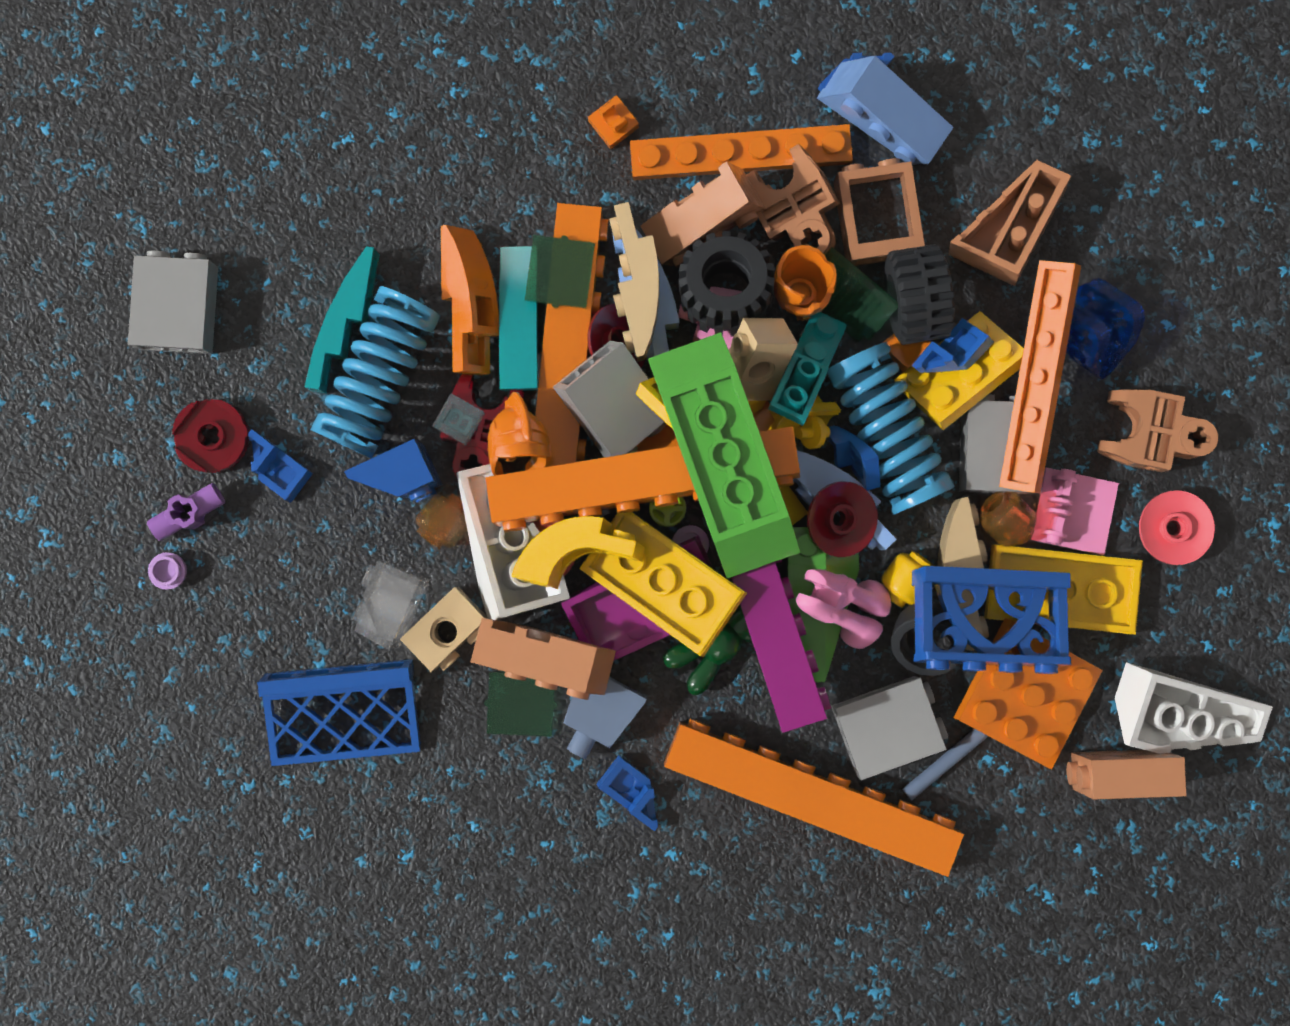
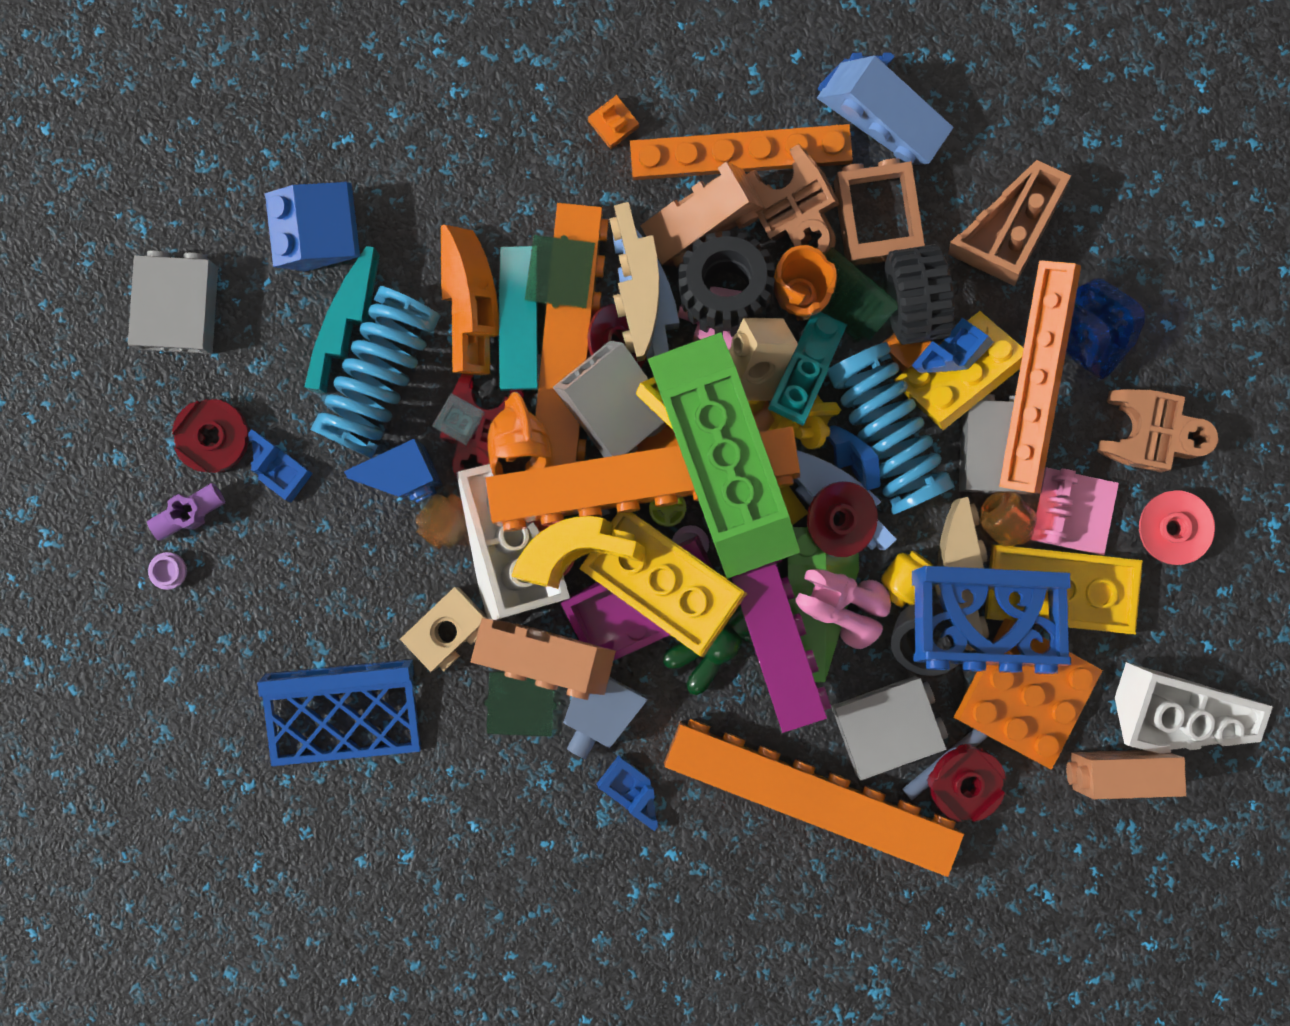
clear slope [353,561,430,650] -> none
none -> blue slope [265,182,360,272]
none -> dark red plate [927,744,1006,822]

